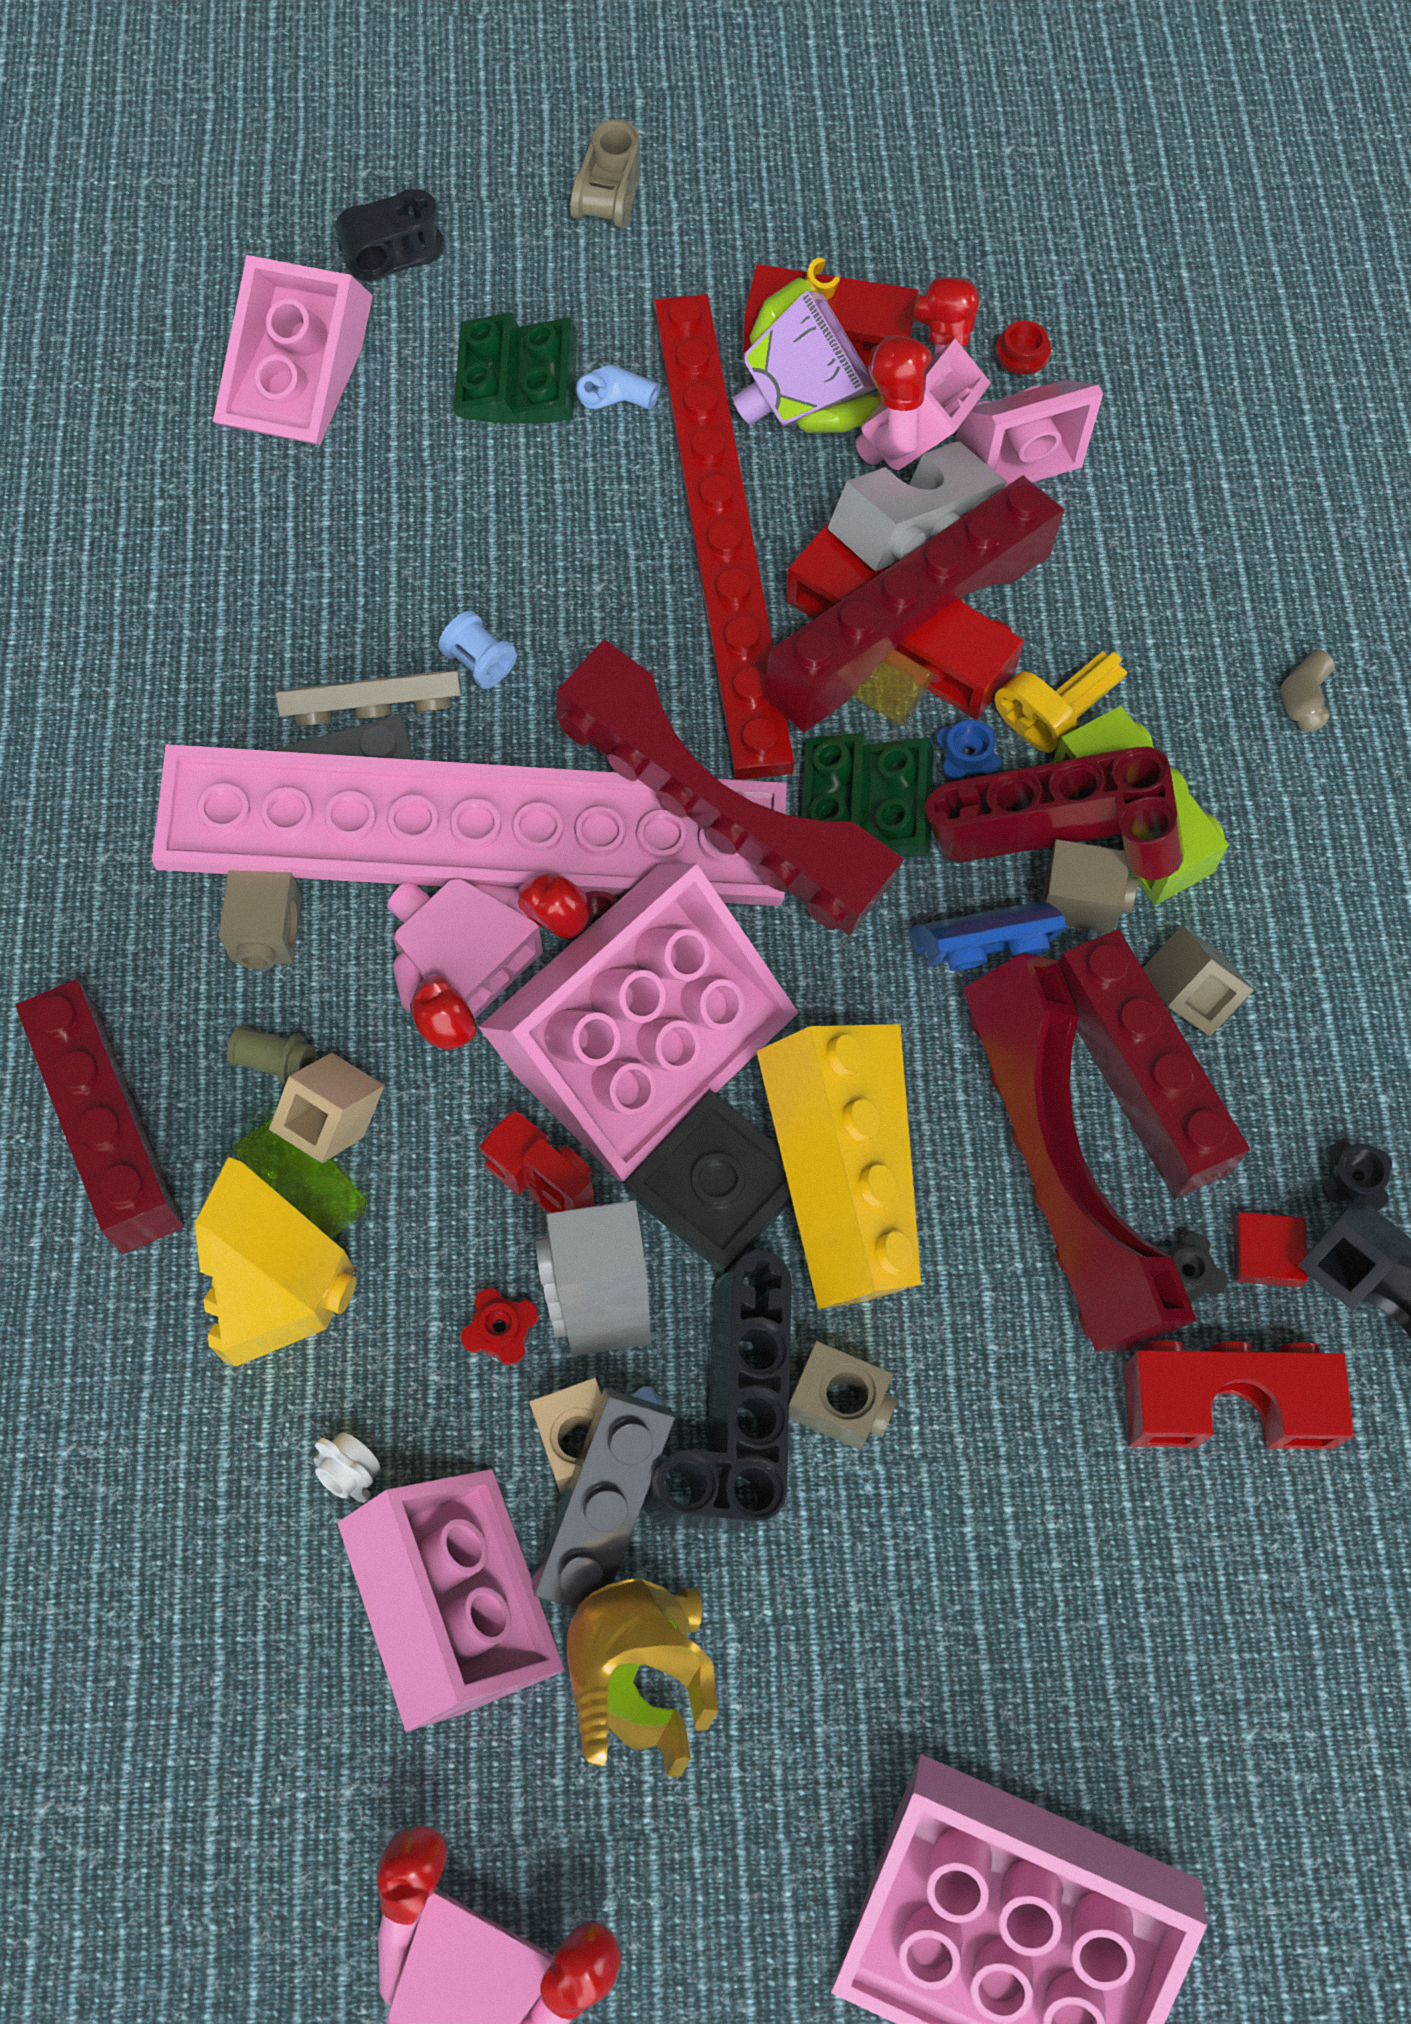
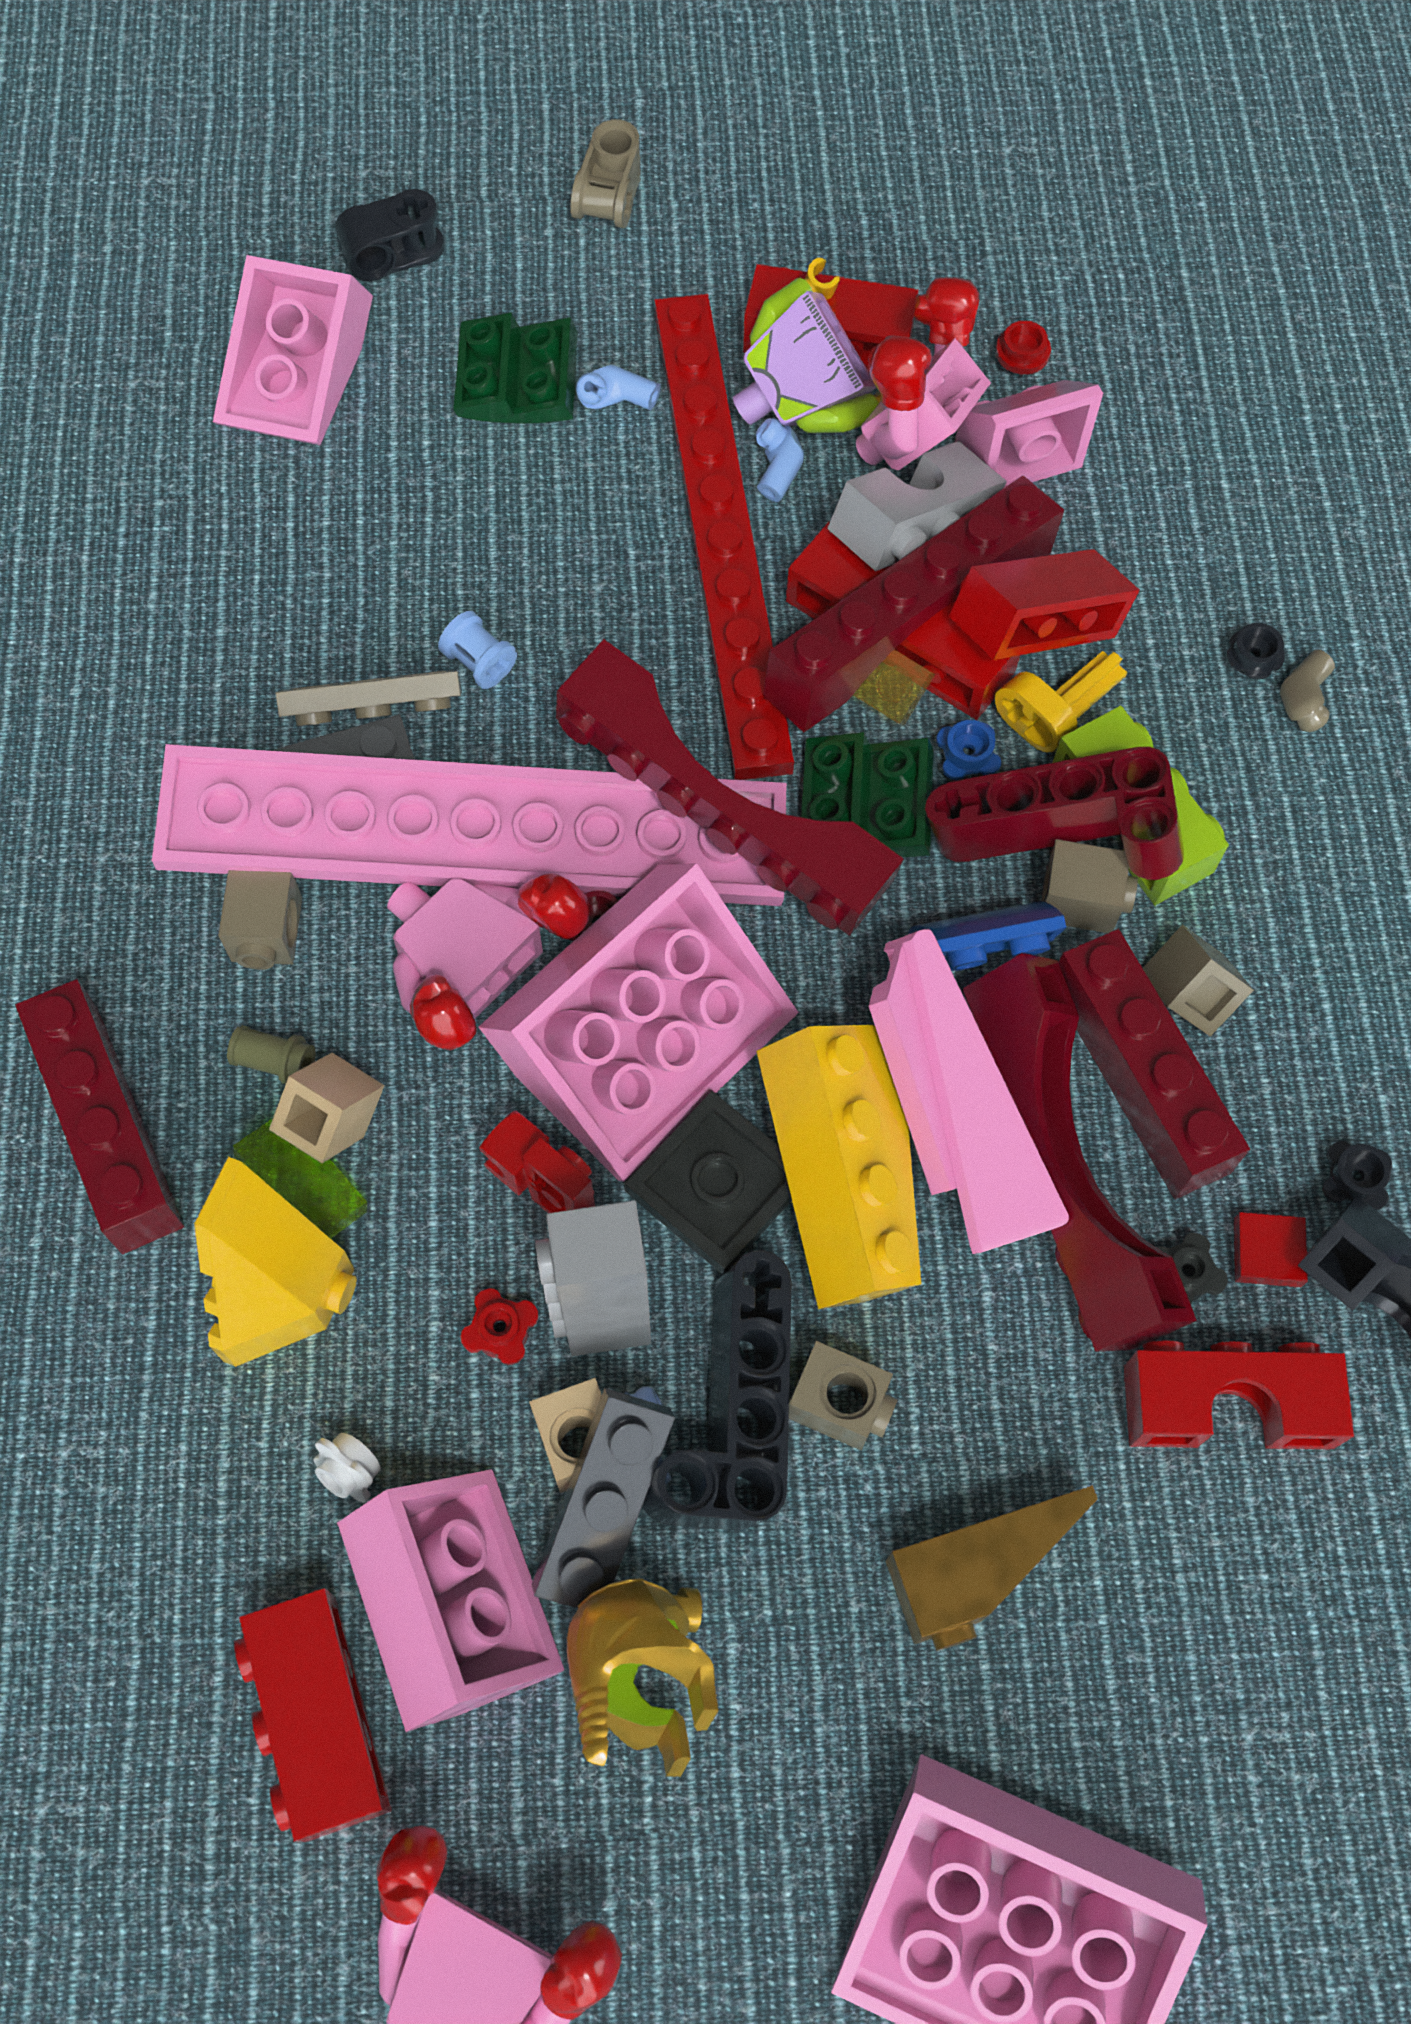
none -> red brick [234,1588,392,1842]
none -> light blue arm [756,418,804,502]
none -> bright pink wedge [868,929,1069,1254]
none -> pearl gold slope [886,1485,1098,1651]
none -> red brick [949,549,1140,660]
none -> black plate [1226,623,1285,680]

